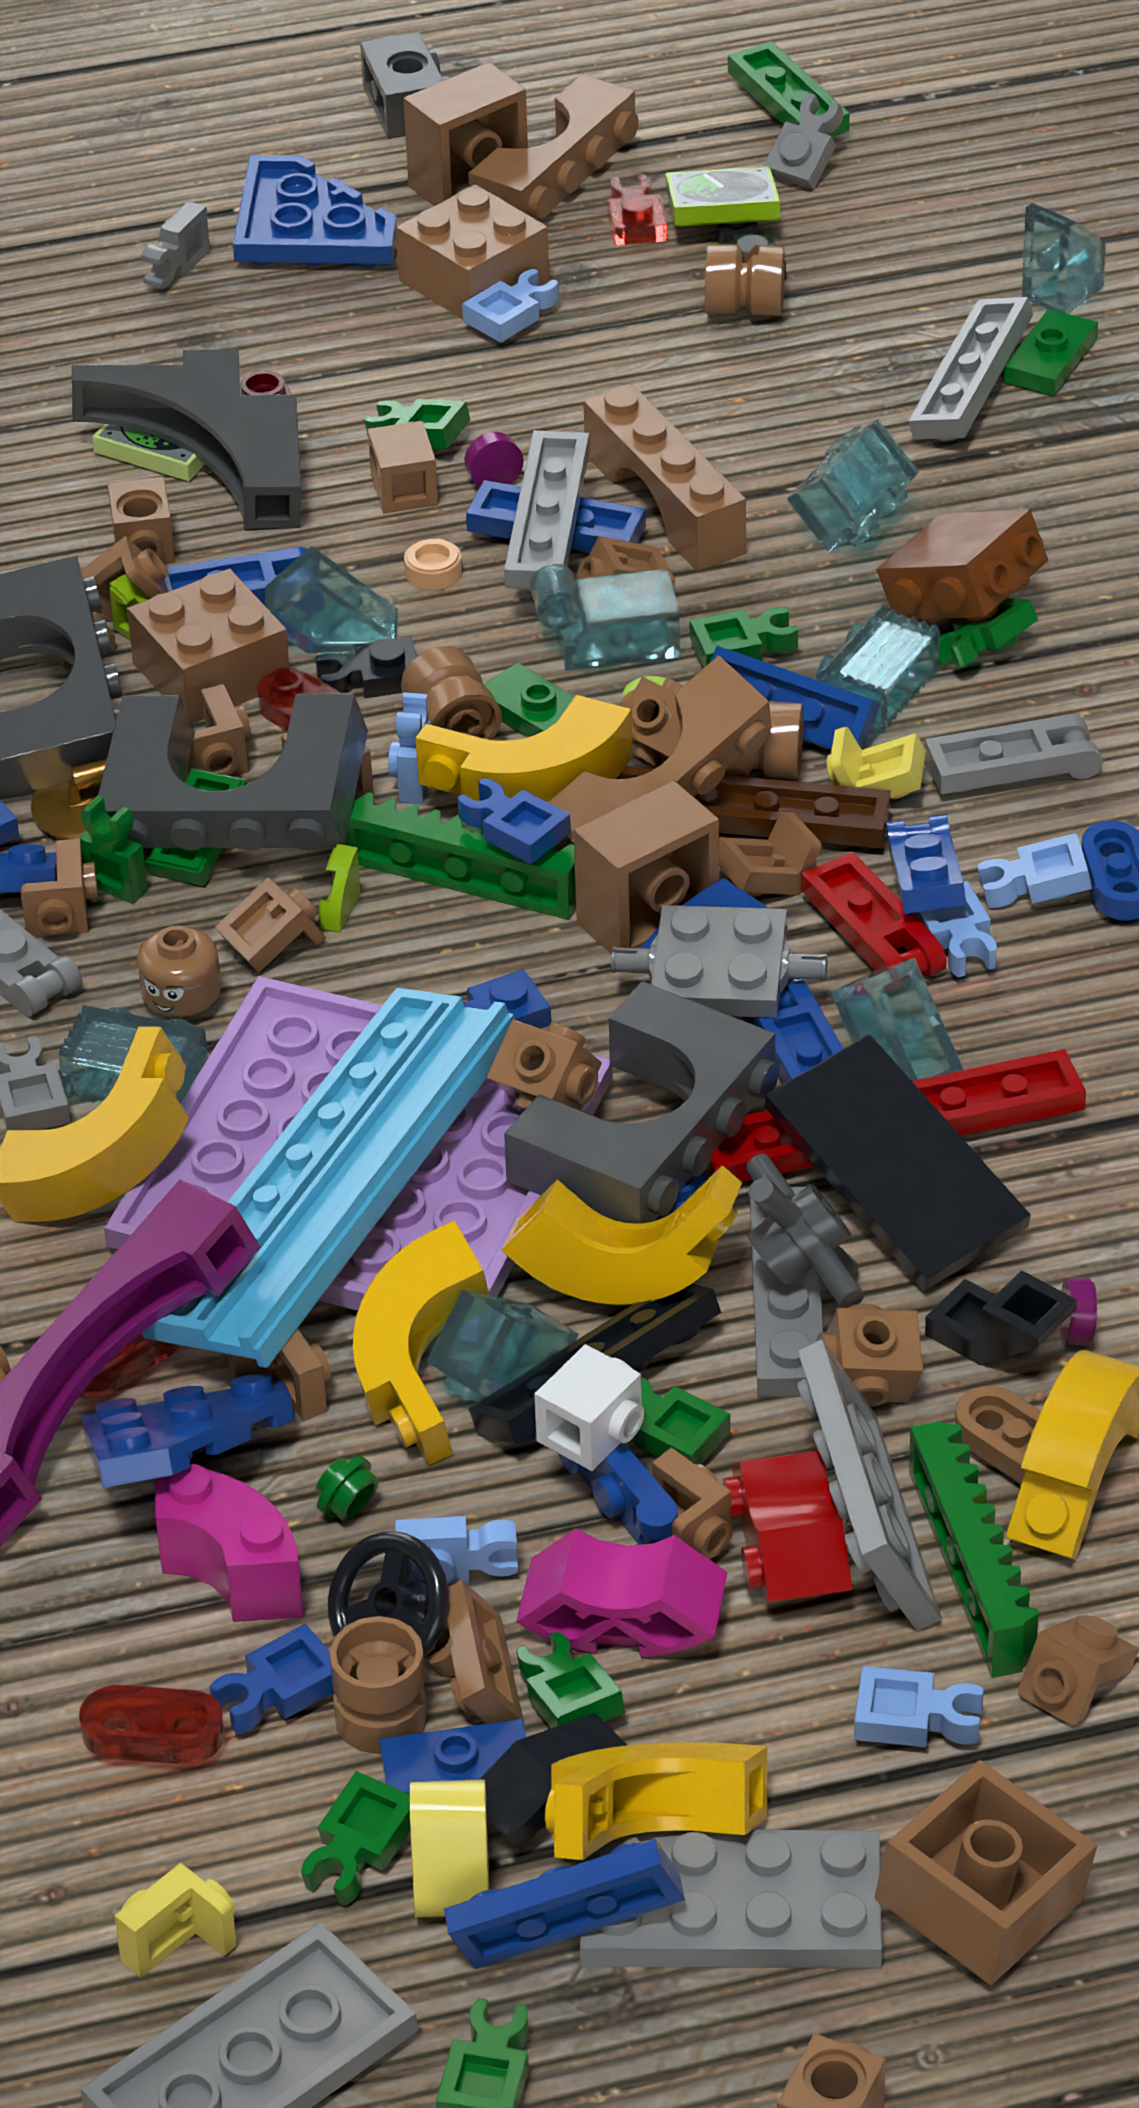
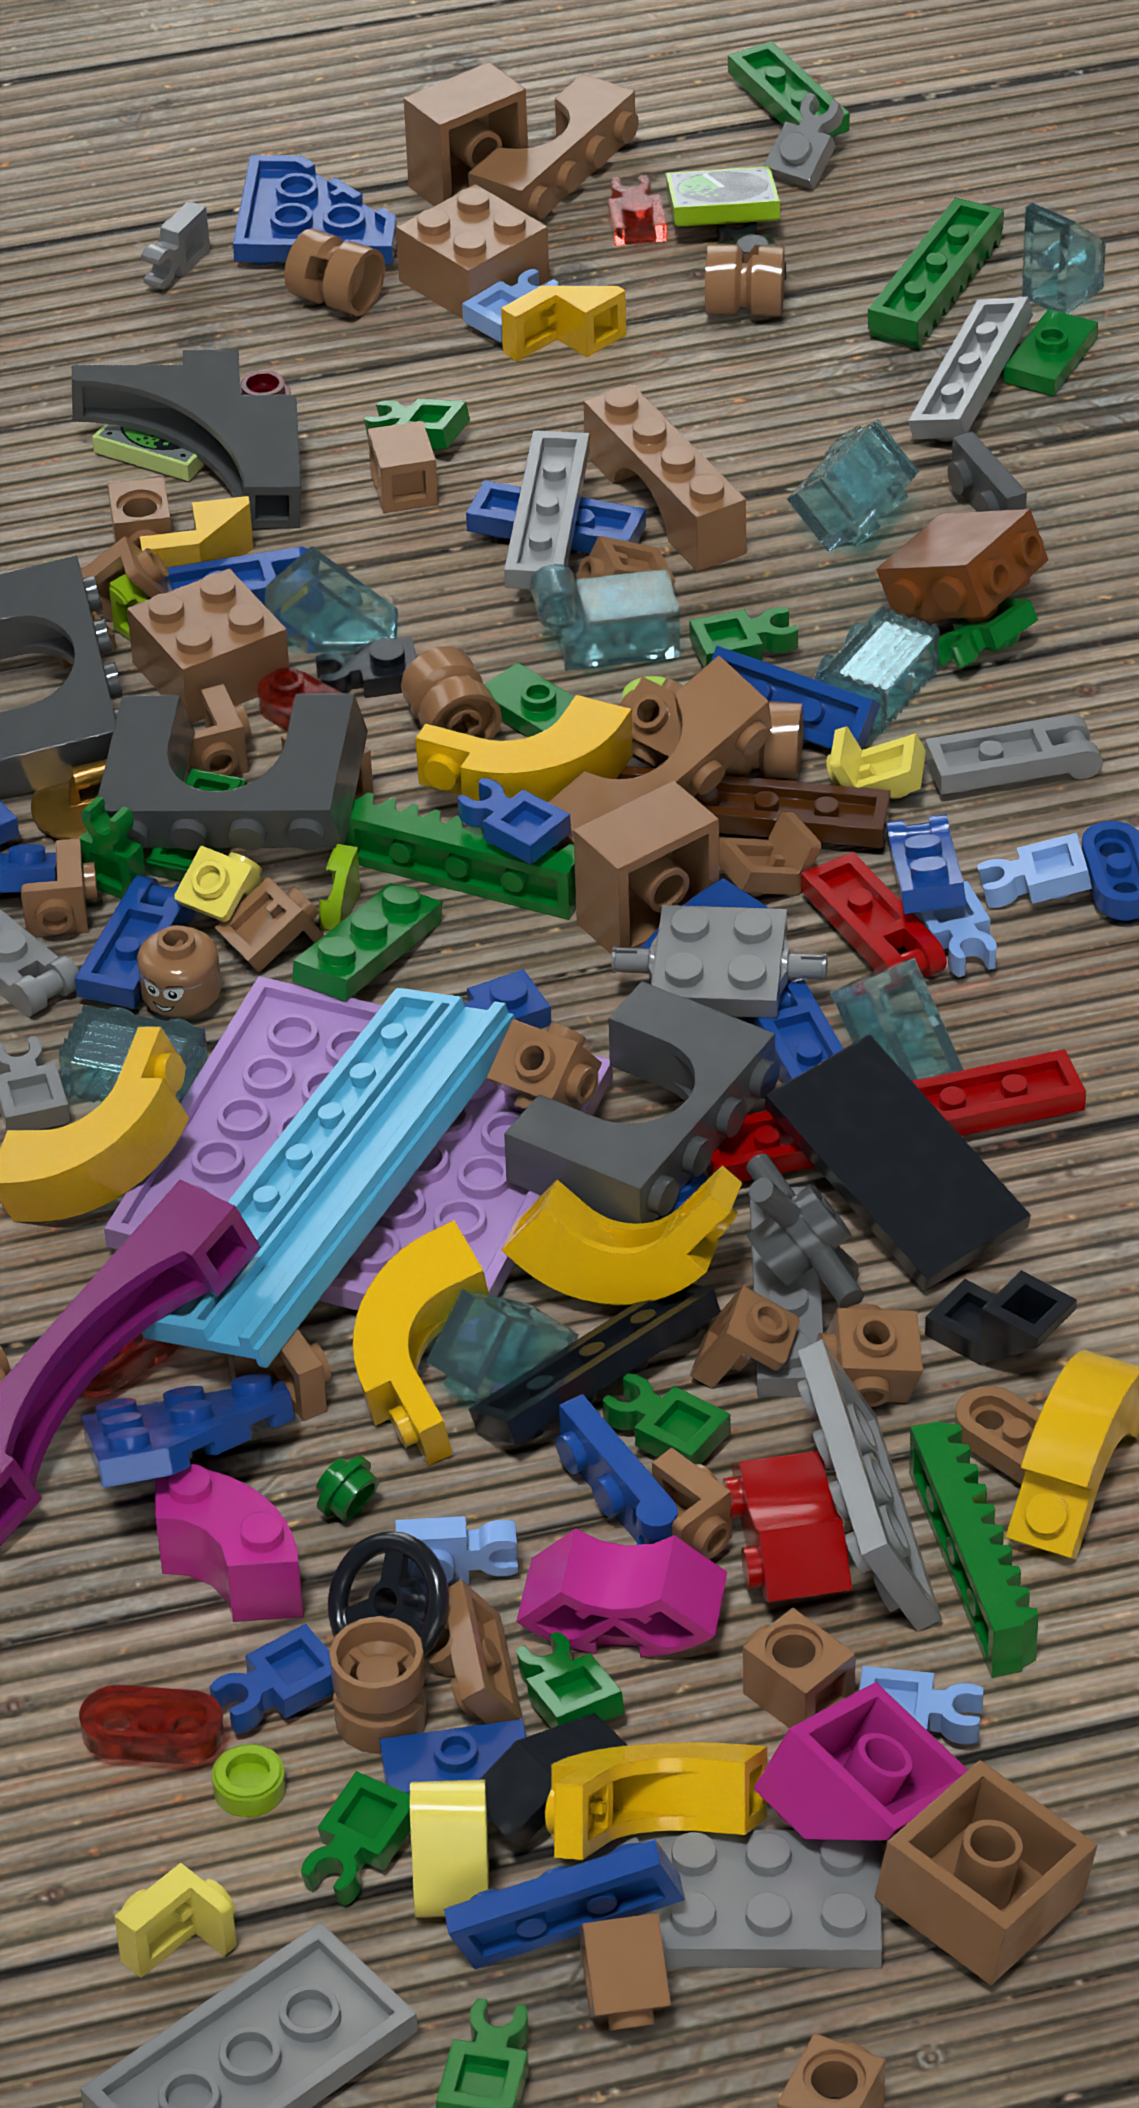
brick [360,32,449,139] -> none
light blue plate [388,692,431,804] -> none
light nougat tile [404,539,462,590] -> none
magenta tile [464,432,524,487] -> none
white brick [535,1344,644,1471] -> none
medium nougat bracket [1018,1615,1139,1725] -> none
magenta tile [1060,1277,1097,1346] -> none
none -> blue plate [75,875,196,1009]
none -> yellow slope [140,496,253,596]
none -> light yellow bracket [174,846,264,922]
none -> lime tile [212,1744,286,1817]
none -> medium nougat wheel [284,228,385,317]
none -> green plate [292,883,443,1002]
none -> yellow slope [501,286,626,362]
none -> medium nougat brick [578,1913,671,2031]
none -> medium nougat bracket [690,1285,800,1389]
none -> medium nougat brick [743,1608,856,1728]
none -> dark pink slope [753,1682,968,1840]
none -> green gear [868,197,1004,349]
none -> dark grey plate [947,431,1027,512]

